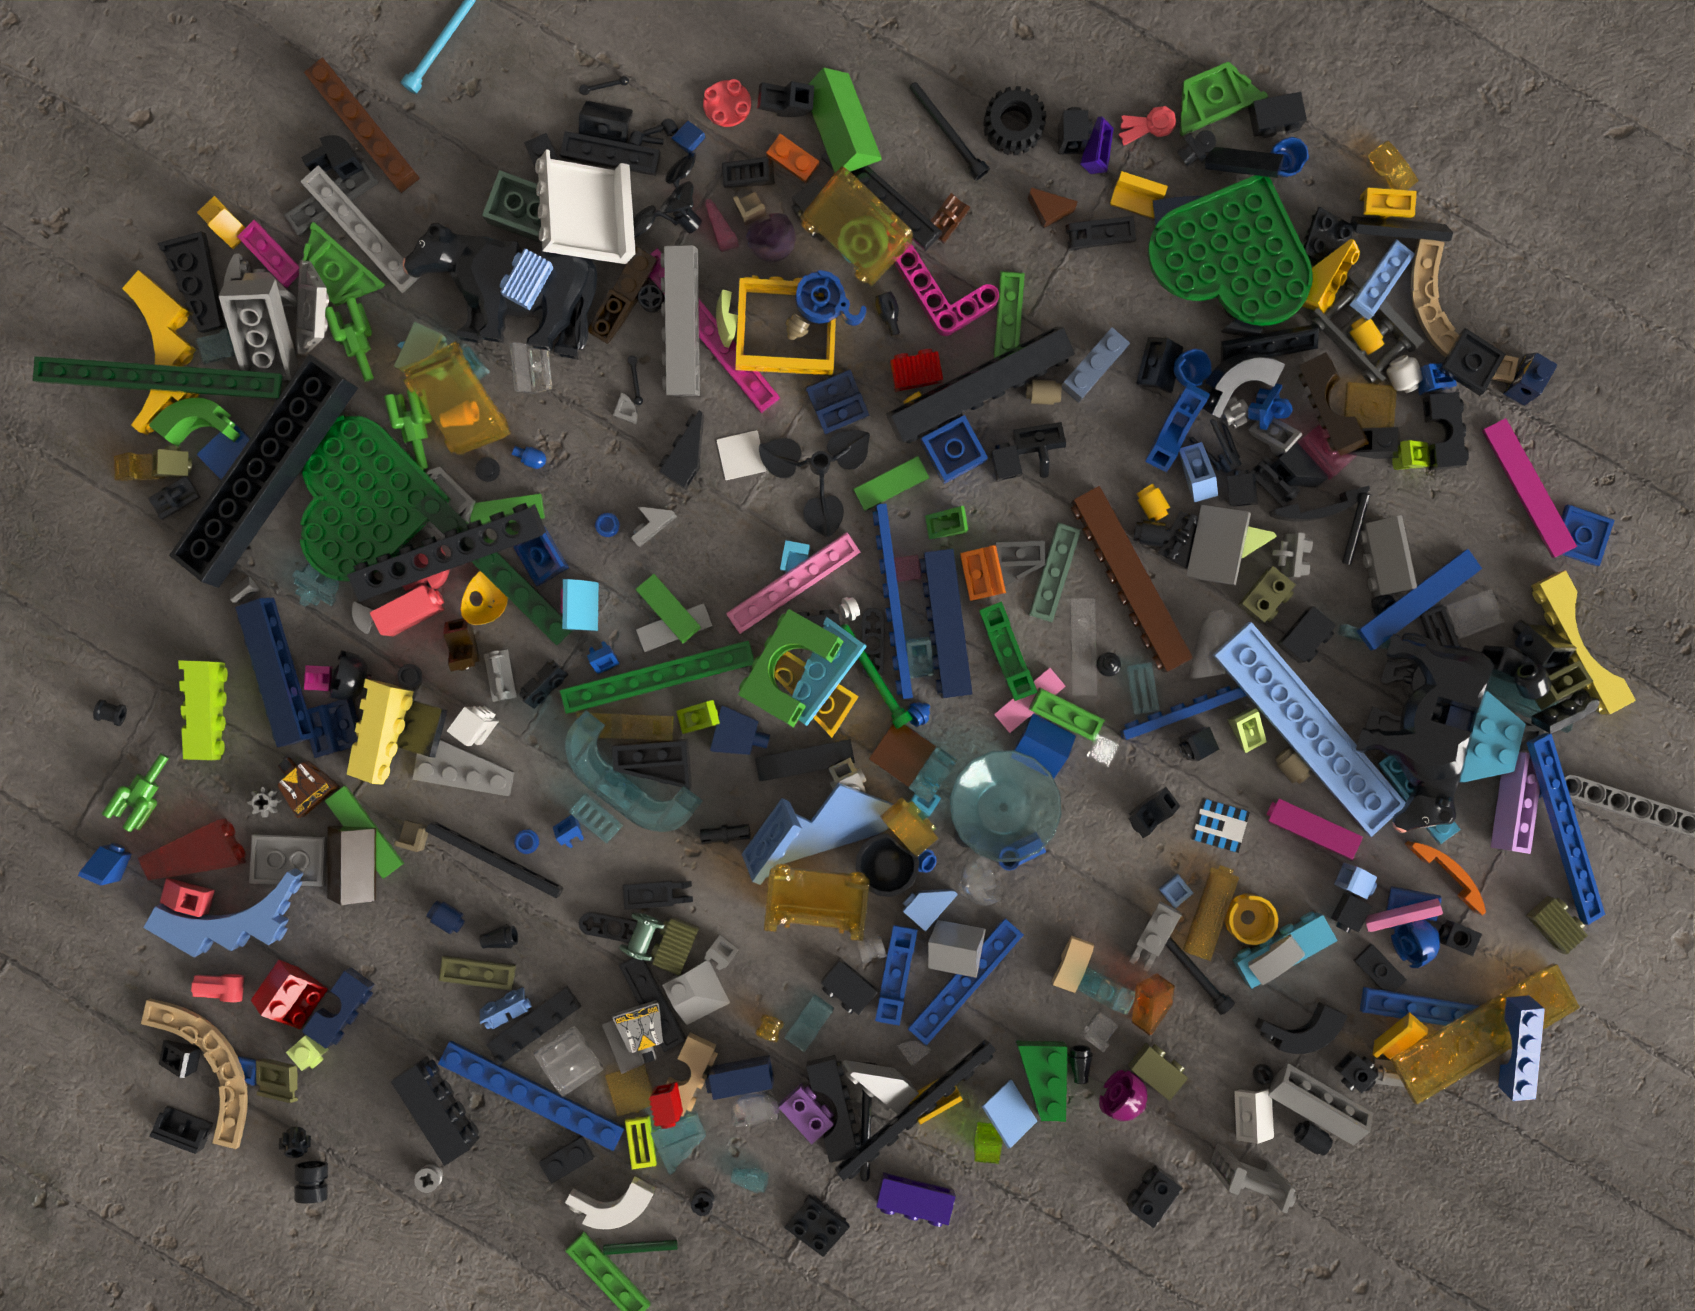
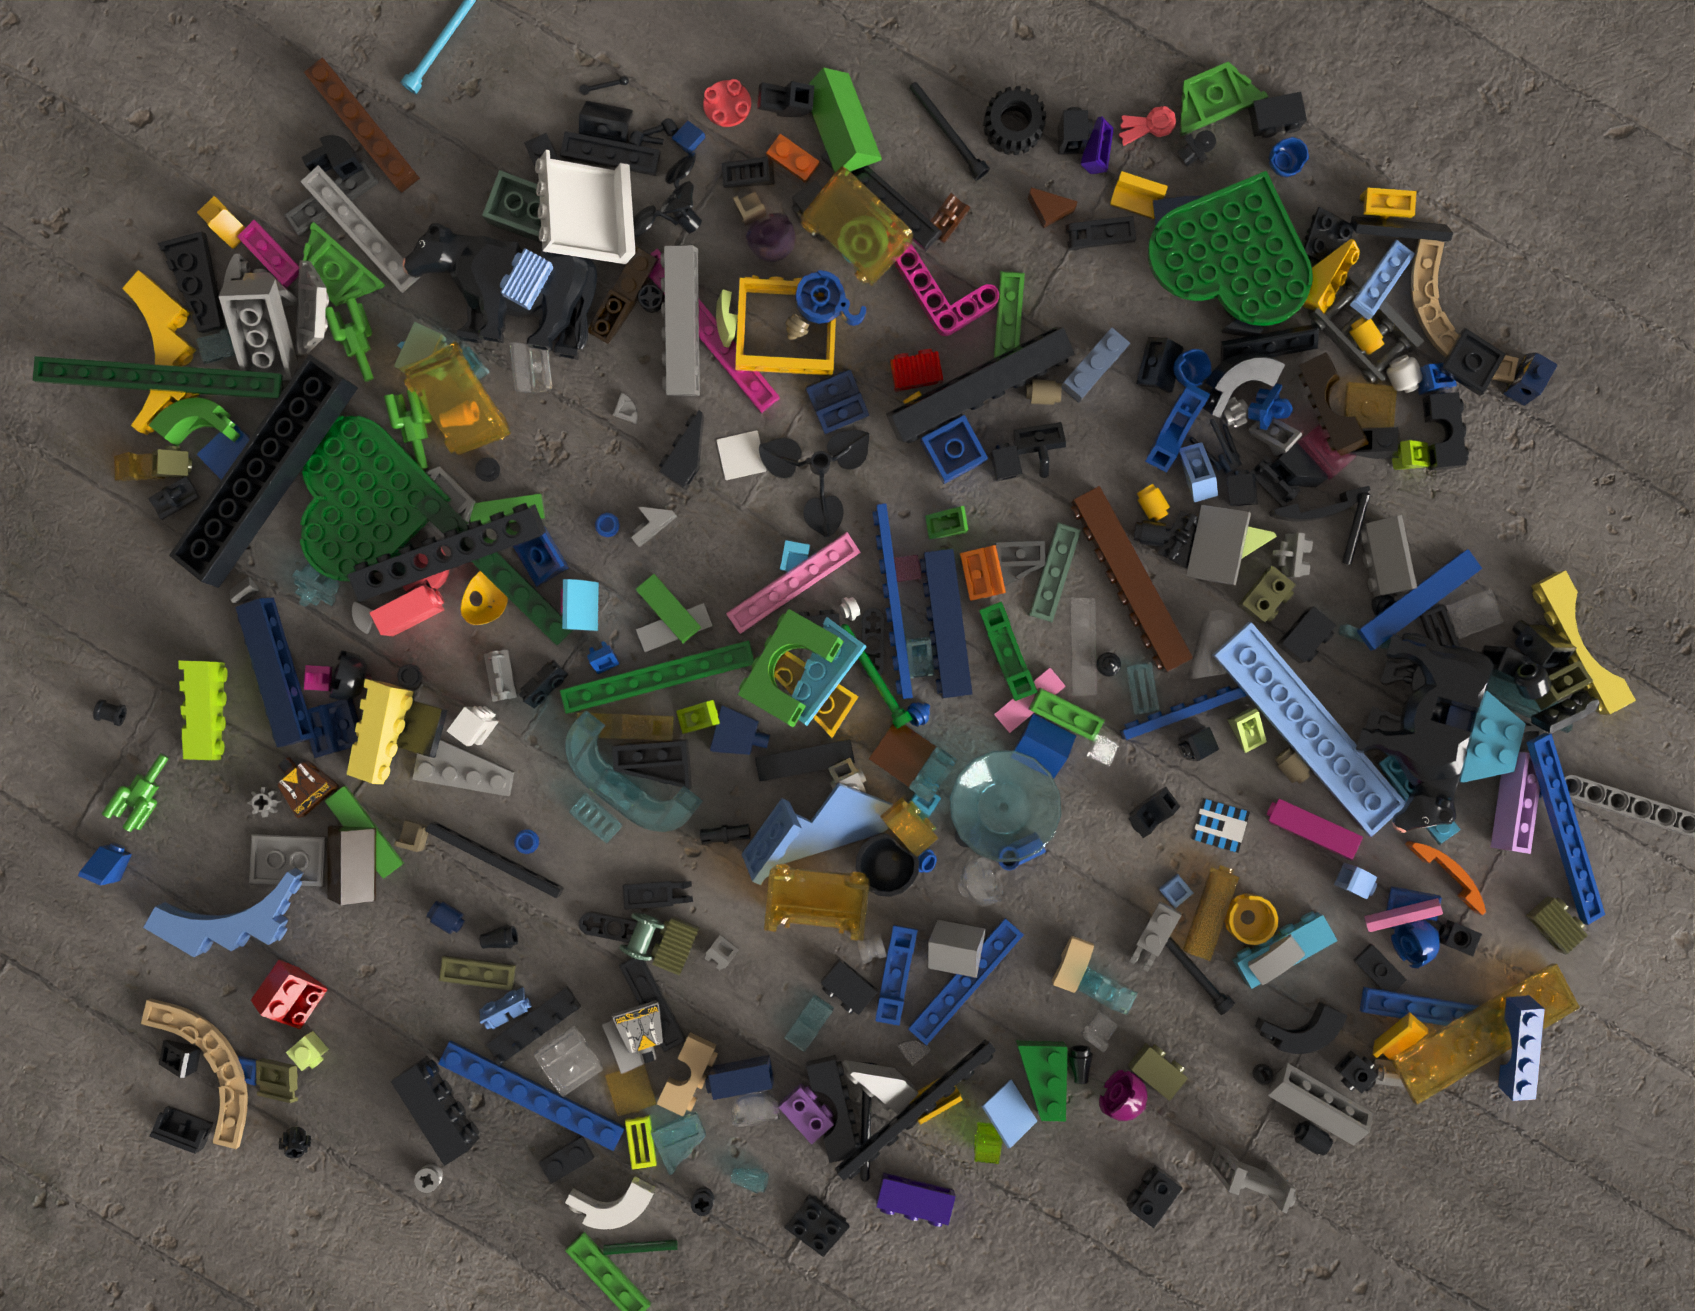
clear red slope [138,818,246,880] -> none
coral slope [160,878,215,917] -> none
coral piece [191,974,244,1002] -> none
black wheel [294,1161,328,1204] -> none
dark blue arch [302,968,375,1049] -> none
dark brown brick [443,618,479,672] -> none
blue cylinder [512,446,546,469] -> none
blue tile [553,814,584,848] -> none
black hinge [628,356,643,405] -> none
red brick [648,1082,683,1129] -> none
light grey slope [662,960,730,1025] -> none
clear pink slope [705,199,739,252] -> none
clear yellow wheel [755,1014,785,1042] -> none
bright green tile [853,456,929,512] -> none
black piece [875,291,900,336] -> none
light blue slope [902,889,958,931] -> none
clear orange slope [1132,973,1175,1036] -> none
black tile [1205,147,1284,178] -> none
white panel [1234,1089,1274,1144] -> none
black brick [1331,893,1372,933] -> none
clear yellow slope [1367,141,1419,190] -> none
dark pink tile [1482,418,1577,559] -> none
blue tile [1561,504,1615,566] -> none

